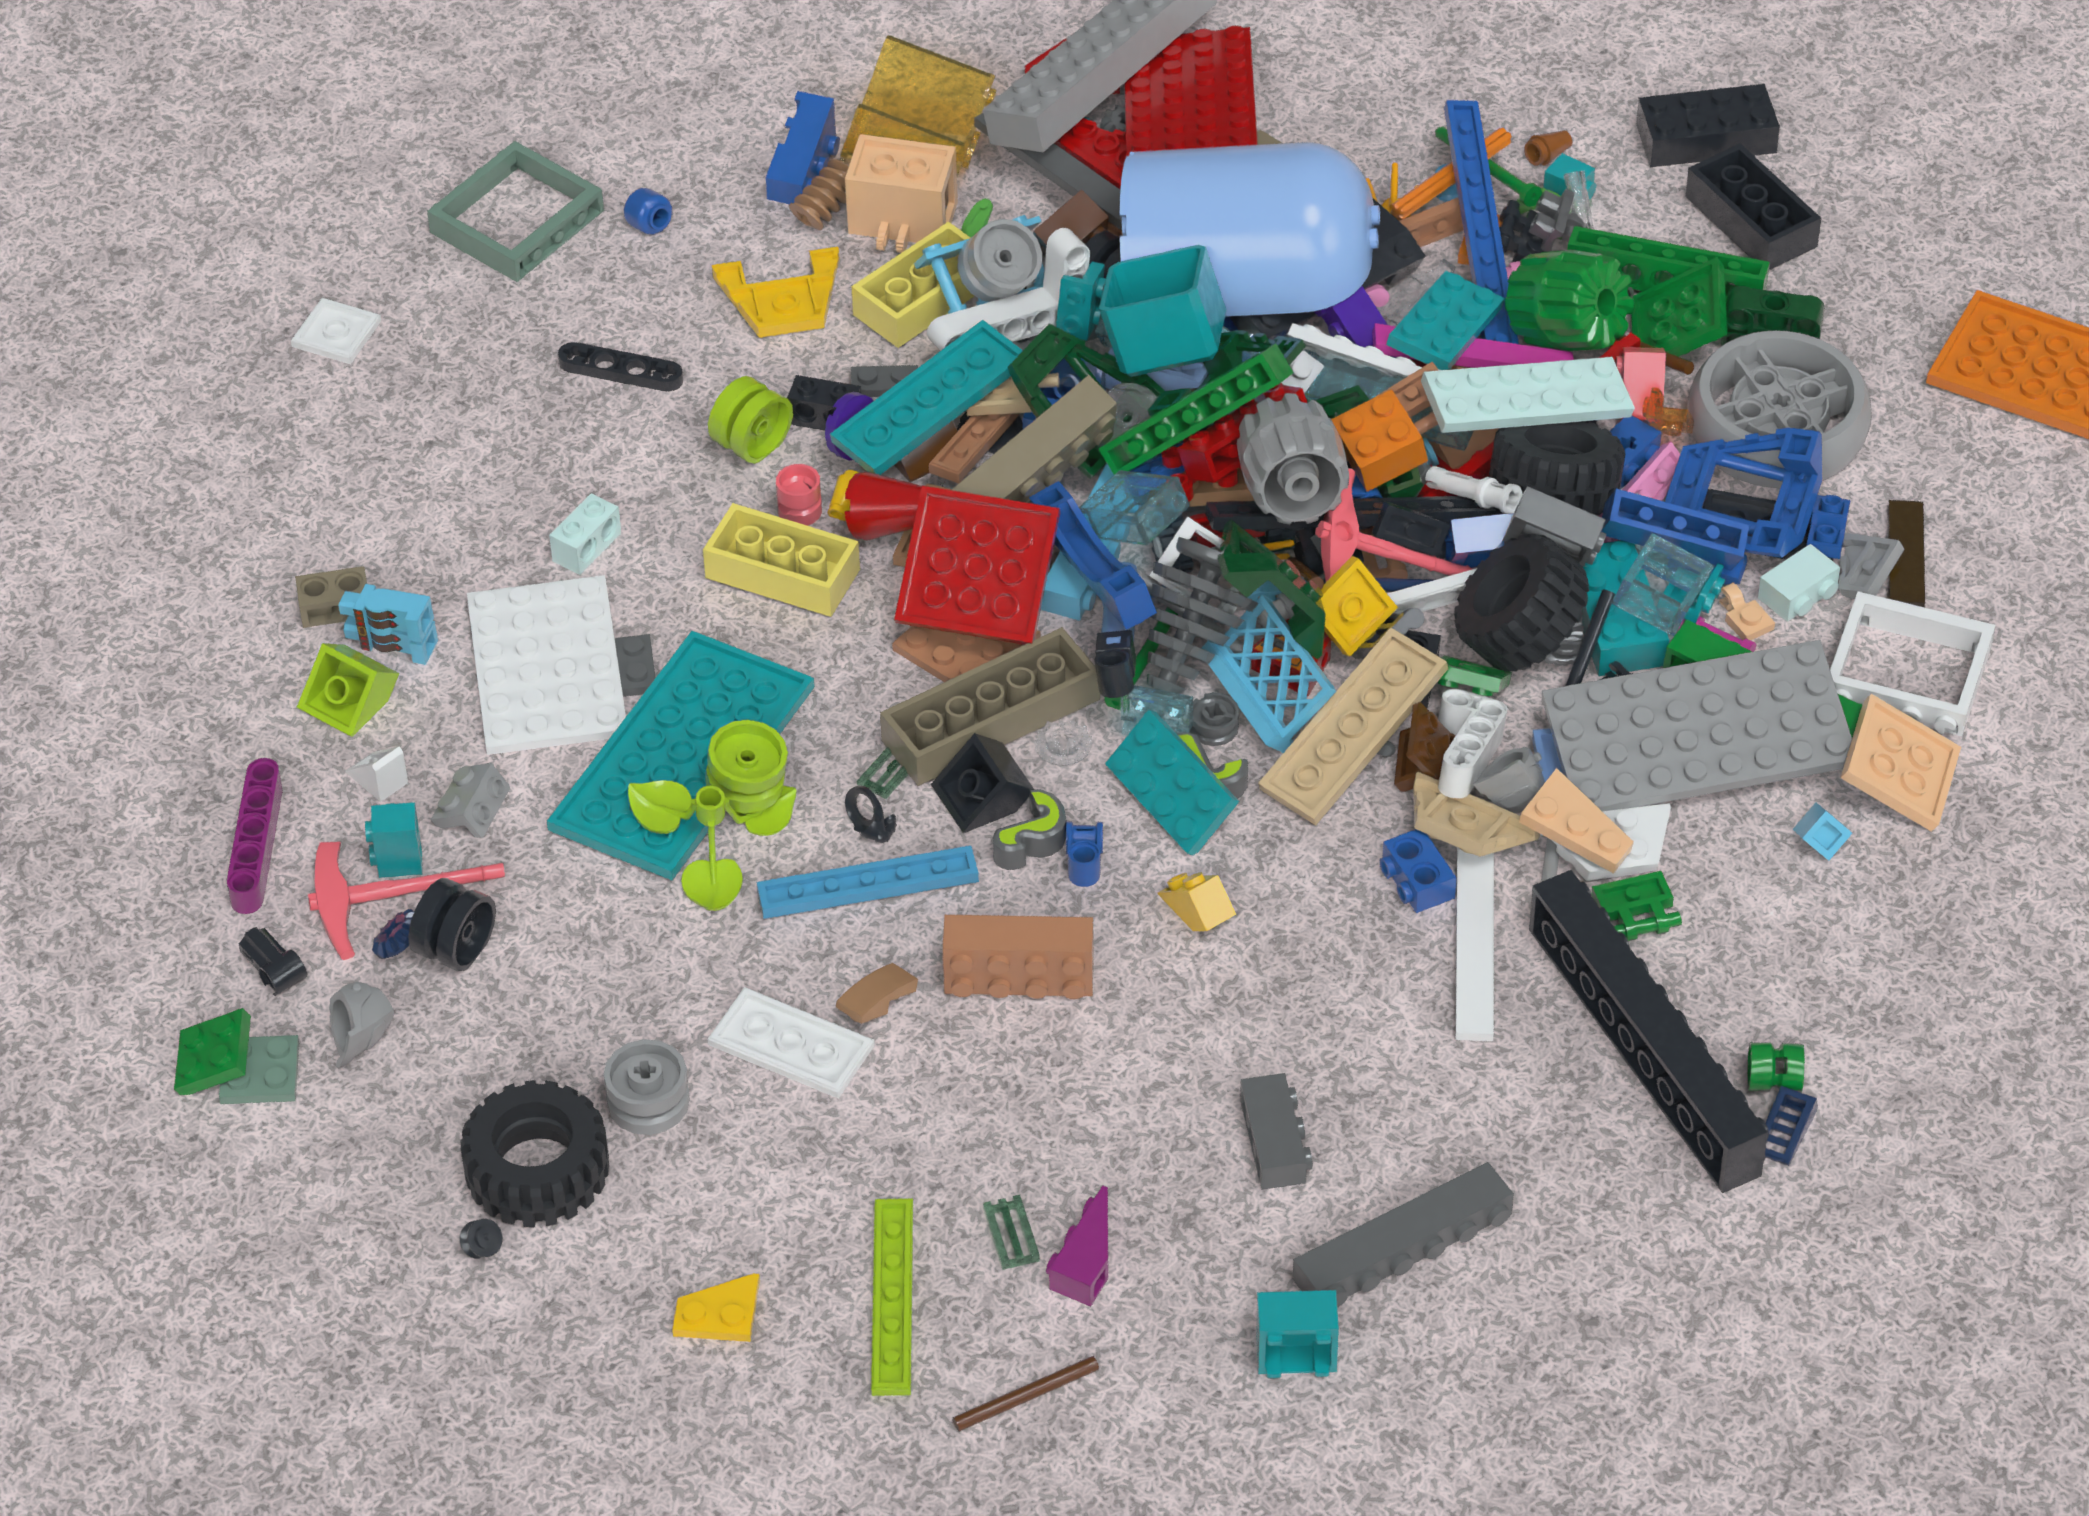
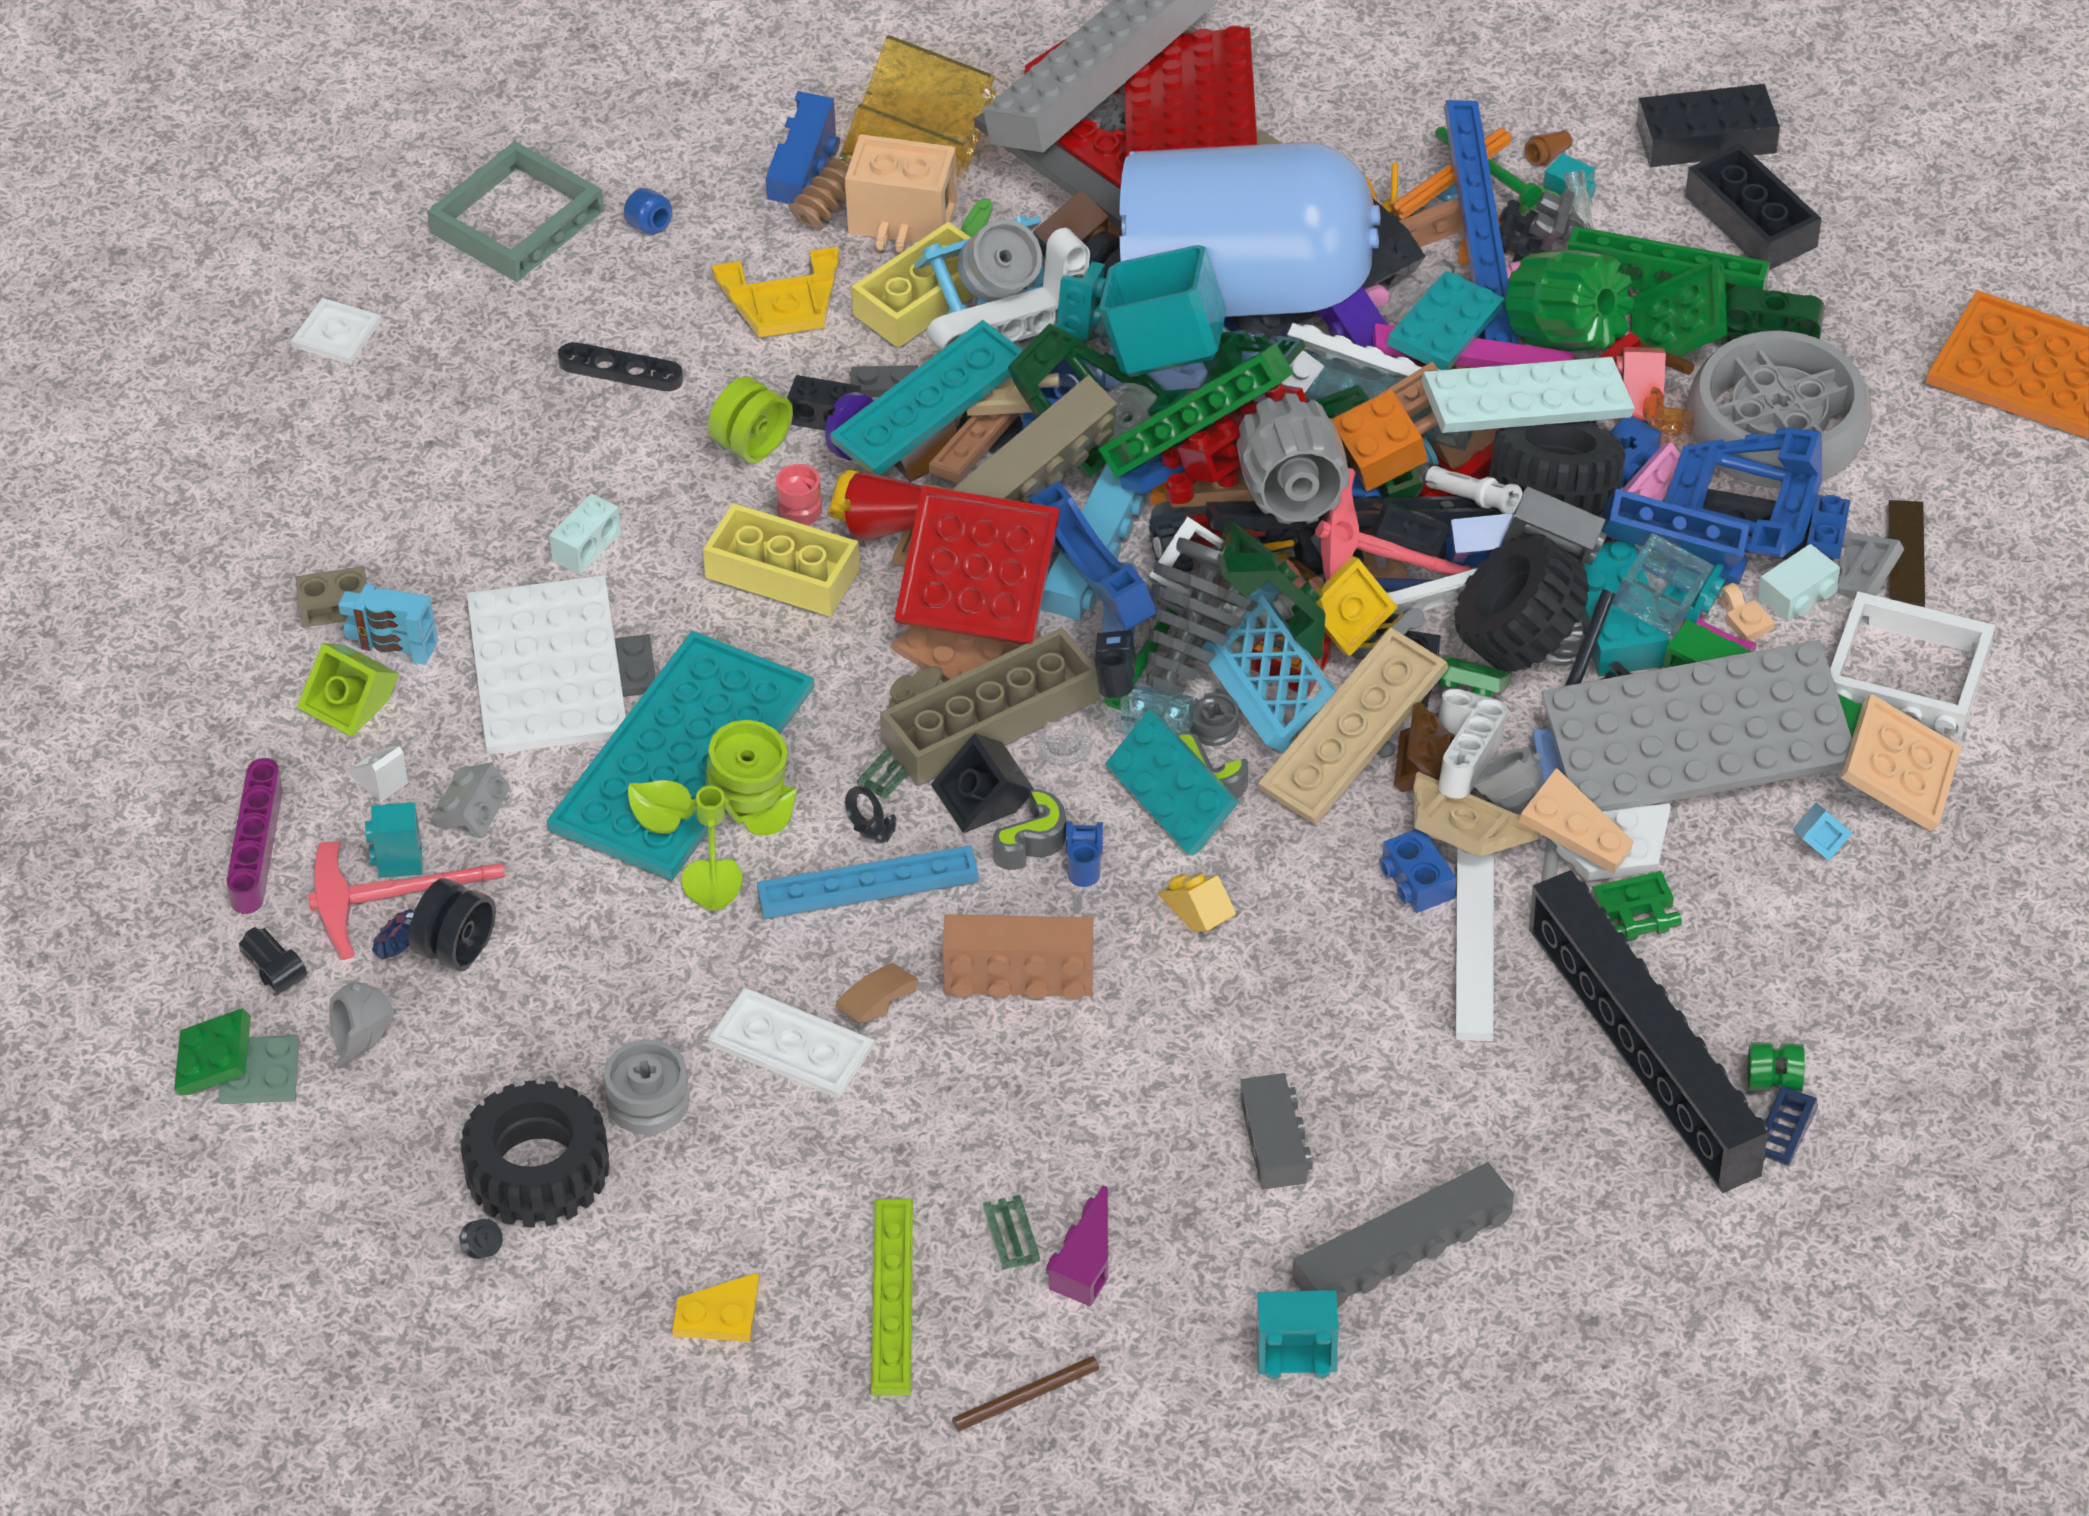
clear light blue window [1079,470,1190,545] -> none
none -> dark tan plate [889,666,943,708]

